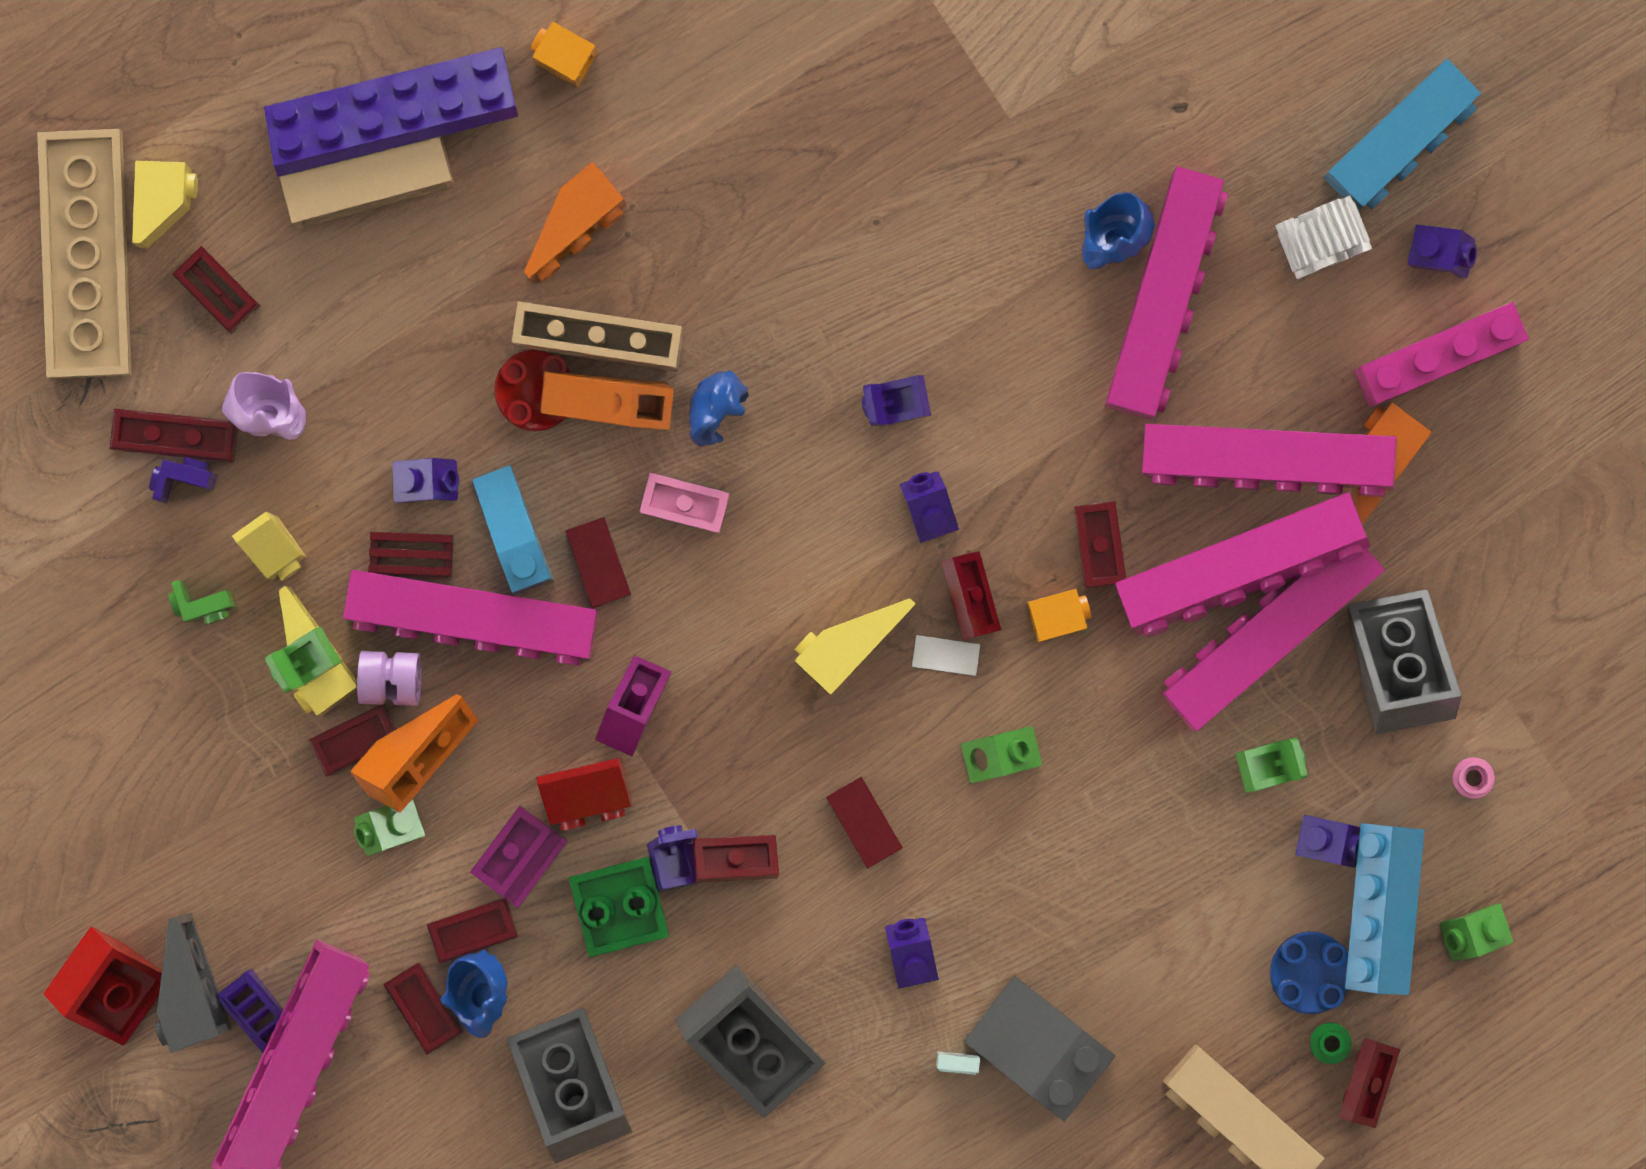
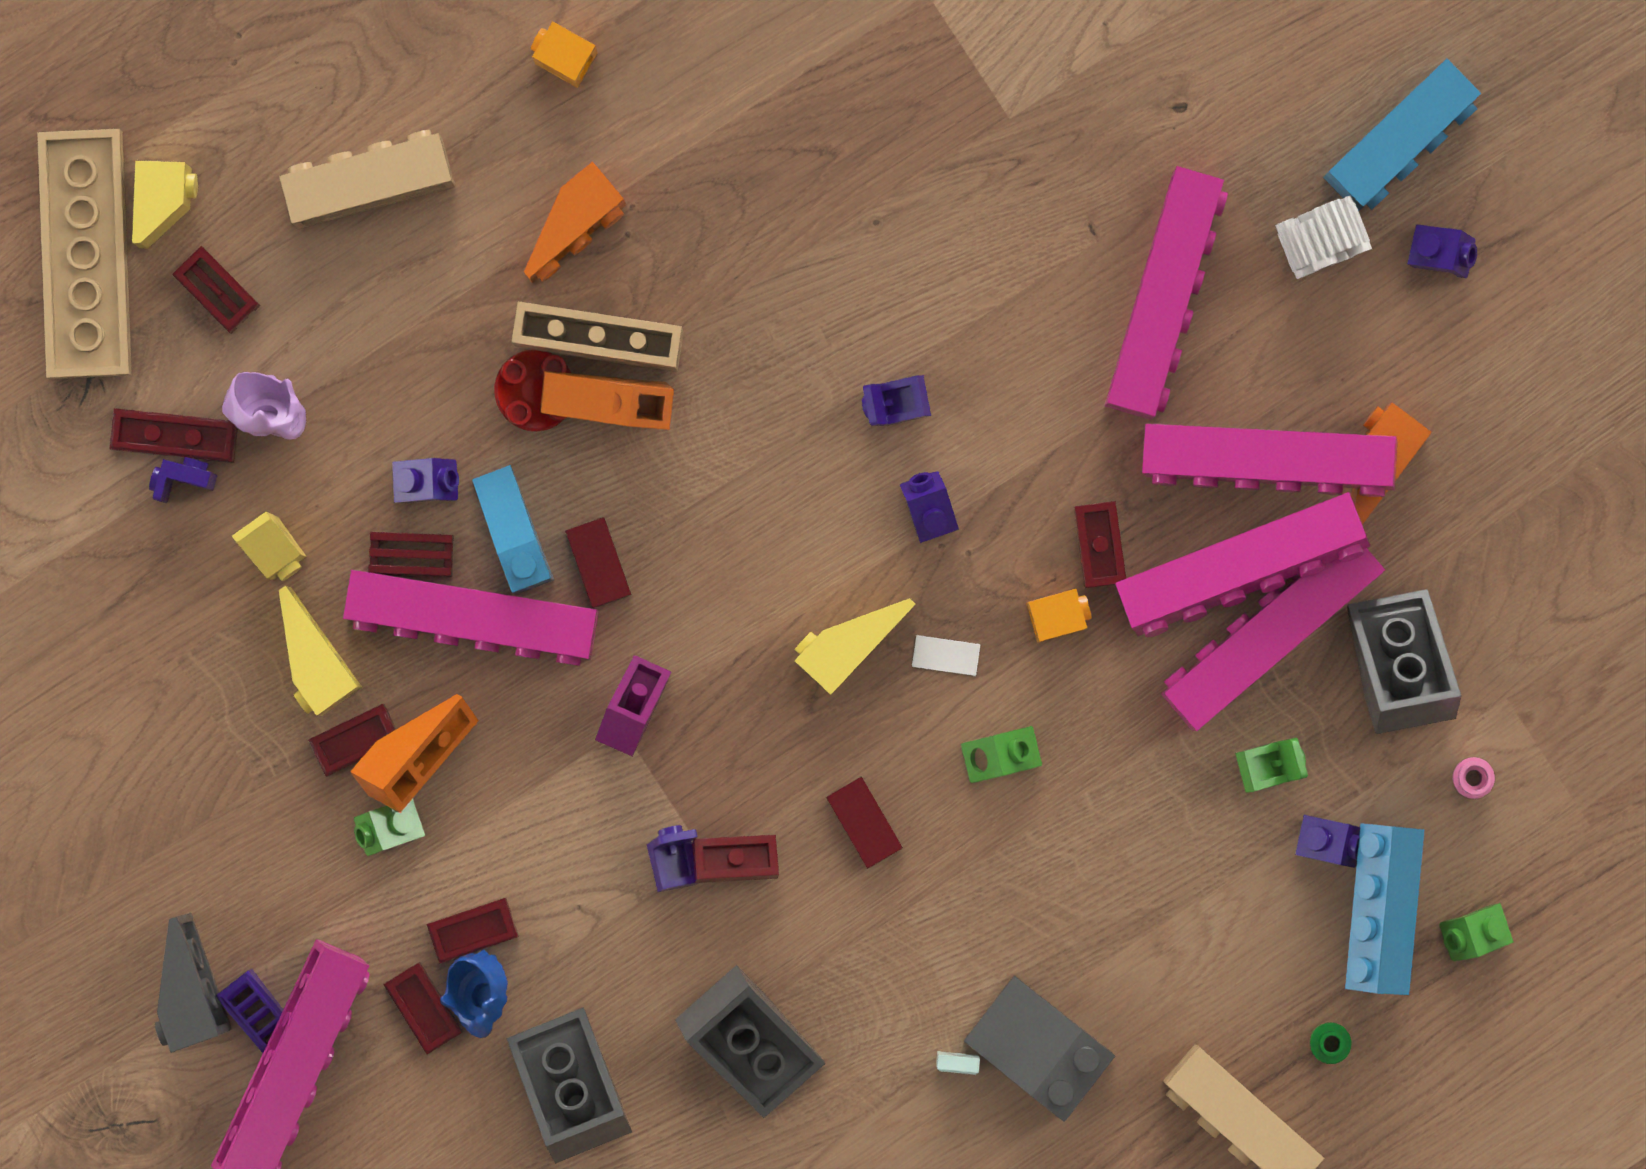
red slope [43,926,162,1046] -> none
bright green bracket [169,580,237,625] -> none
dark purple plate [264,47,518,177] -> none
bright green bracket [265,627,342,693] -> none
lavender wheel [357,651,422,706] -> none
magenta plate [470,805,568,908] -> none
red slope [536,758,633,831] -> none
green plate [568,856,670,958] -> none
bright pink plate [639,473,730,534] -> none
blue hair [689,370,749,447] -> none
dark purple bracket [885,918,939,989] -> none
dark red plate [941,551,1002,640] -> none
blue hair [1082,192,1155,269] -> none
blue dish [1270,931,1348,1014] -> none
dark red plate [1339,1038,1401,1128] -> none
dark pink brick [1354,302,1529,408] -> none

